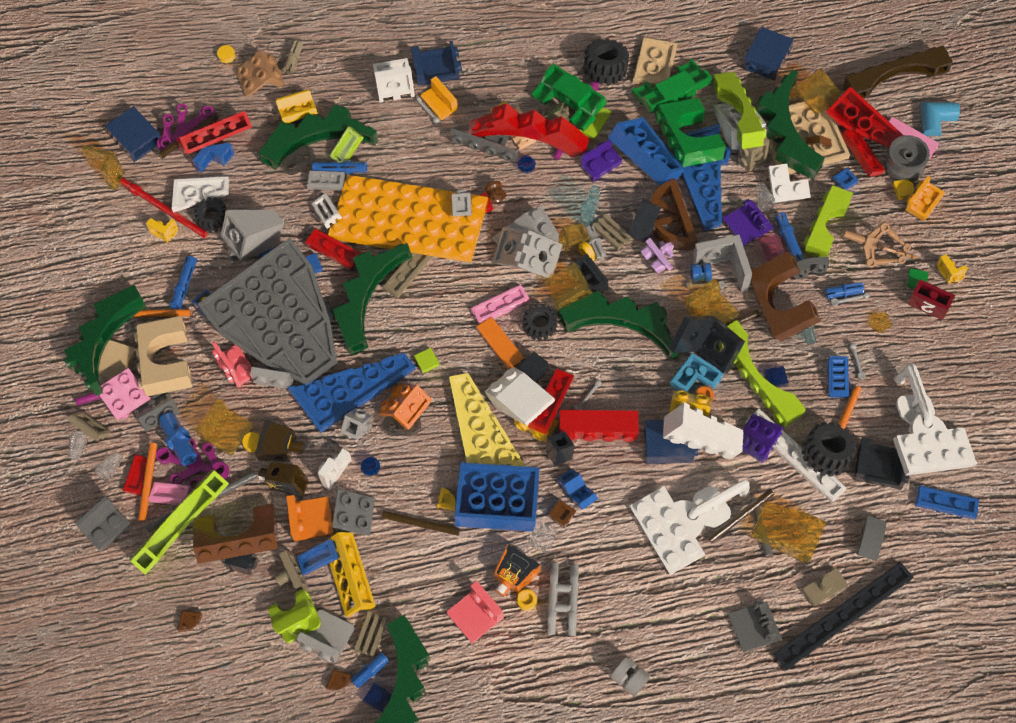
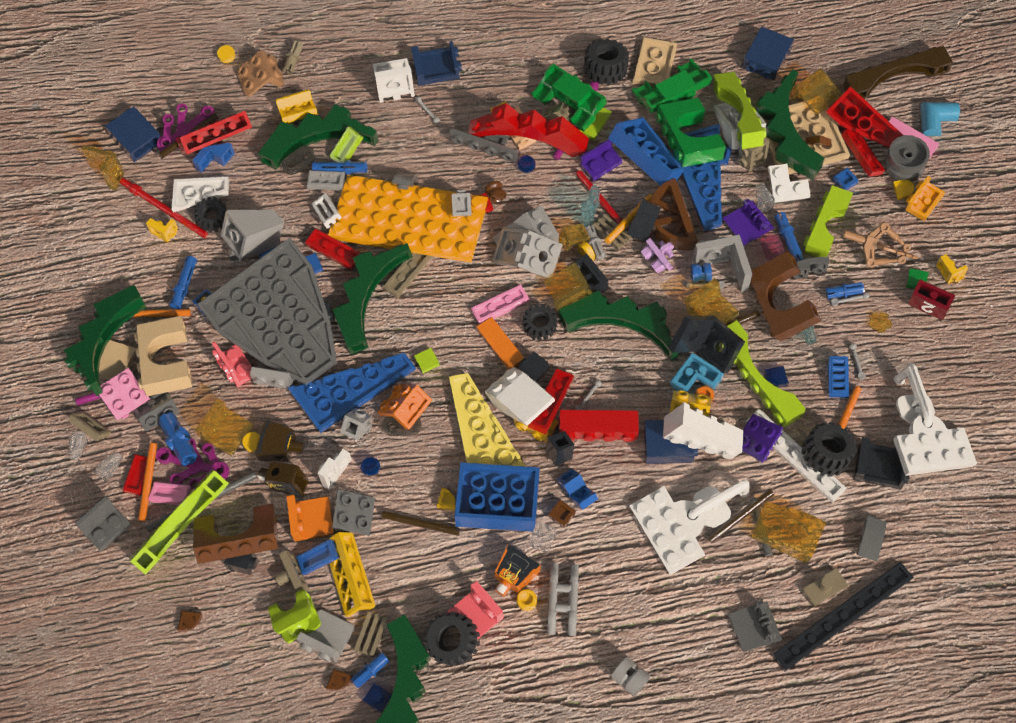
light orange panel [421,77,458,120] -> none
blue tile [915,485,979,520] -> none
none -> dark grey slope [392,173,419,190]
none -> black tyre [423,612,480,666]
none -> red bar [576,170,622,224]
none -> light orange bar [604,194,652,244]

